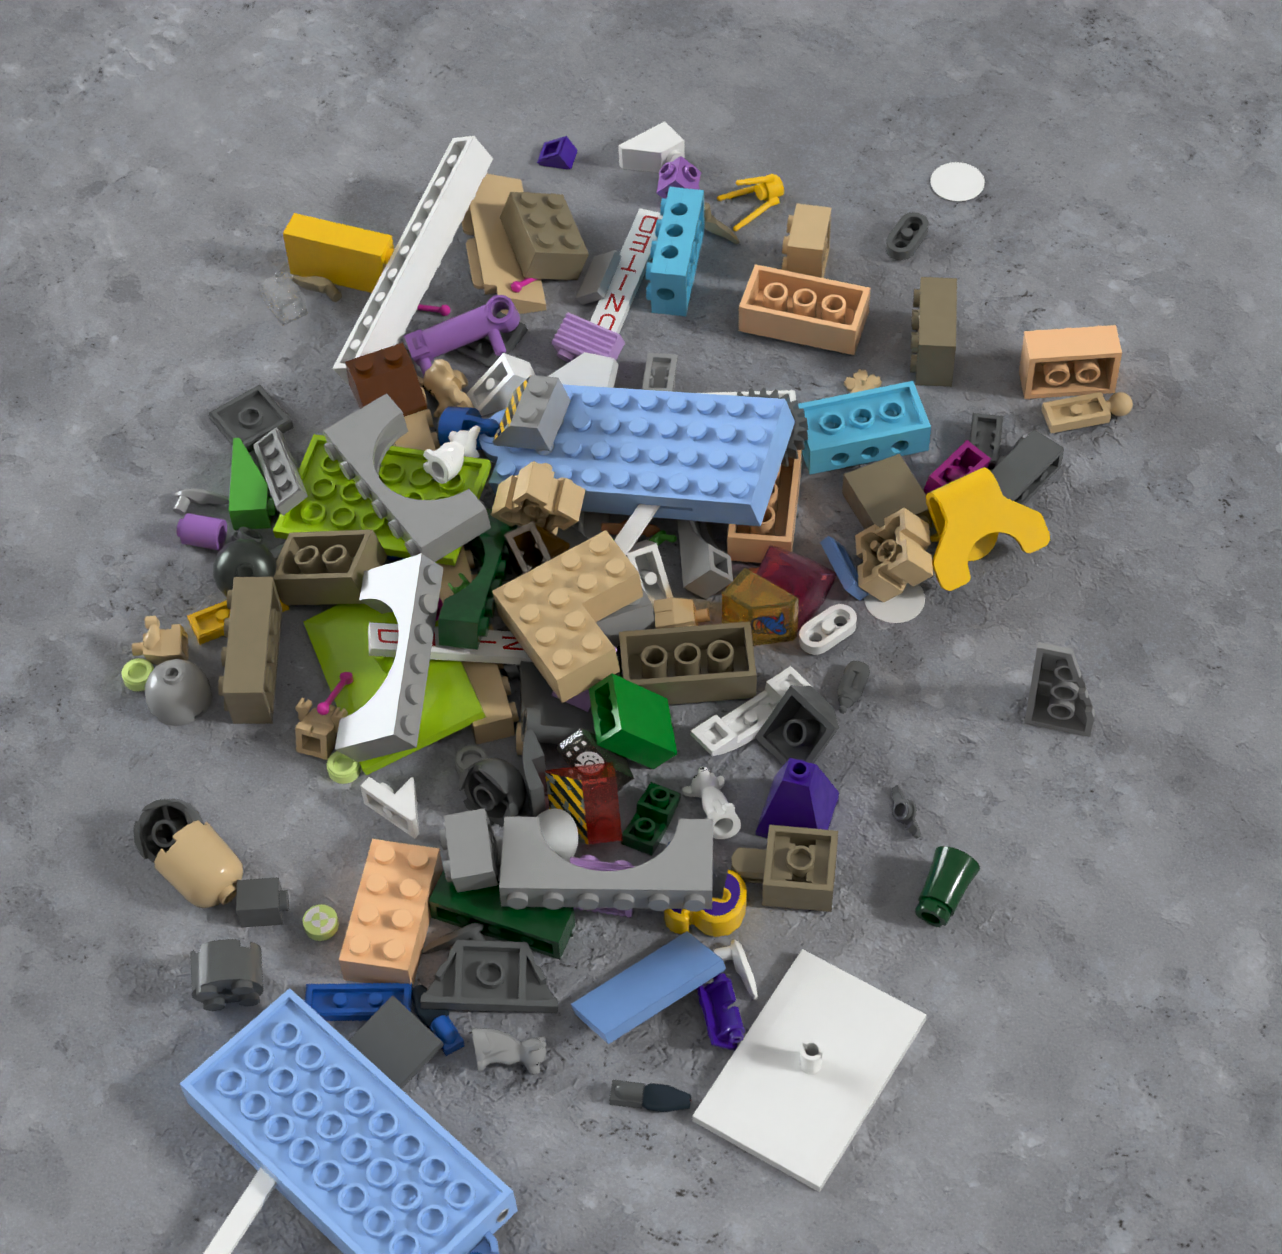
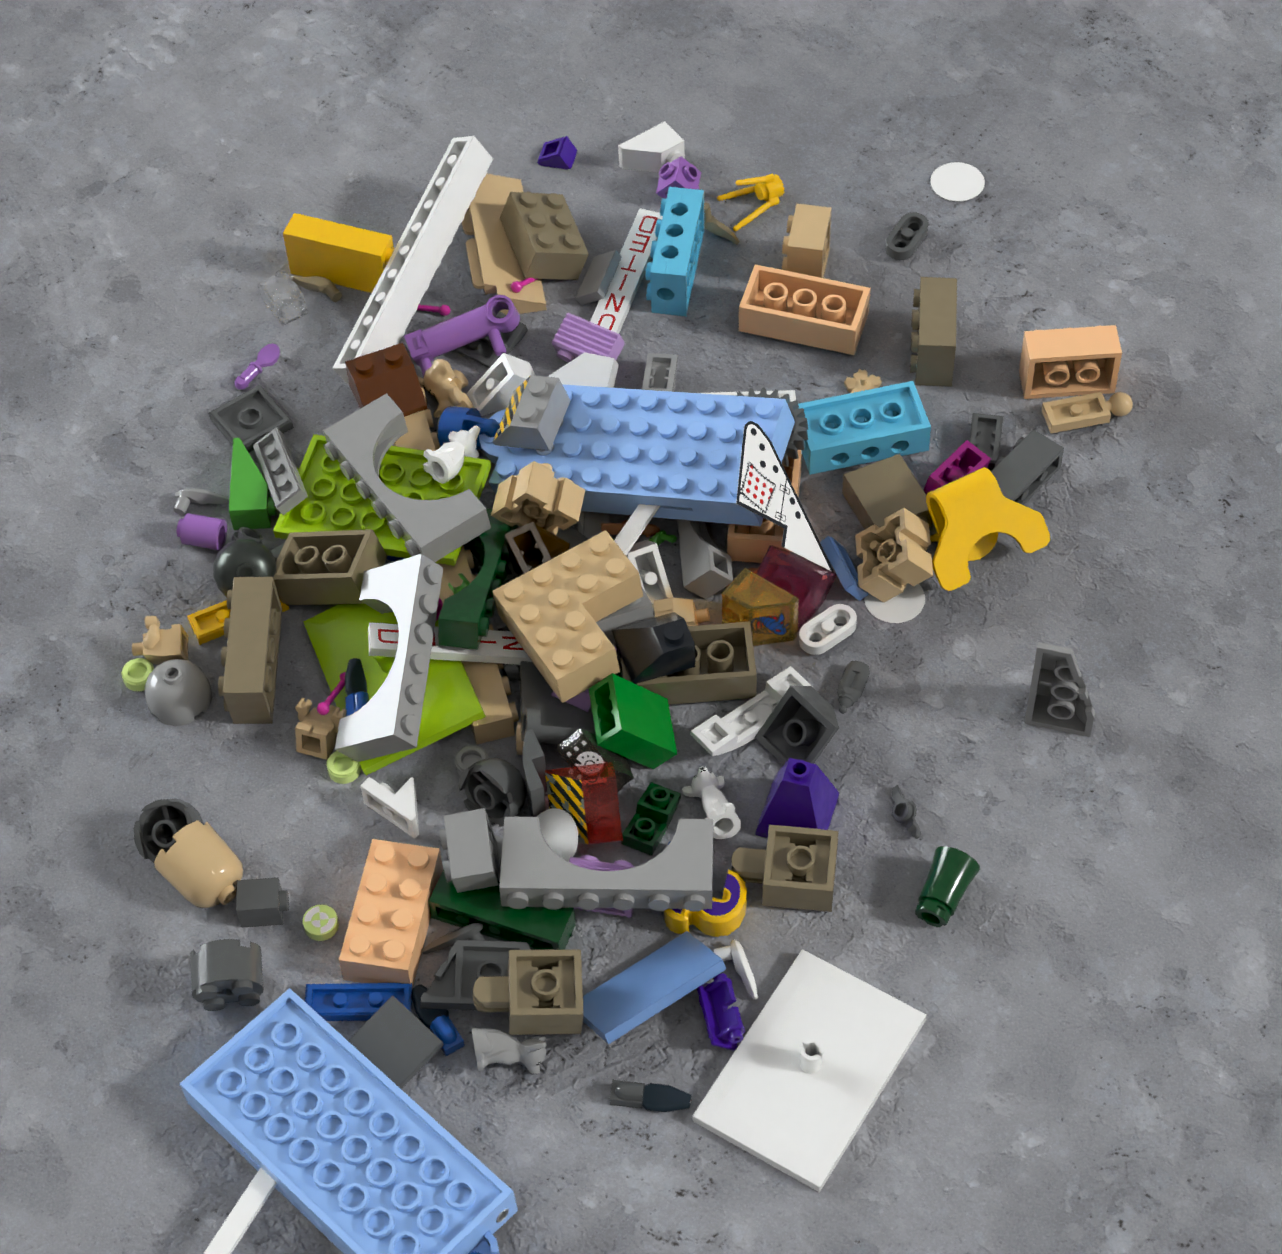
none -> medium lavender piece [234,343,280,390]
none -> black piece [345,658,369,717]
none -> dark tan brick [473,949,584,1035]
none -> black slope [612,612,695,684]
none -> white sticker [736,421,833,572]

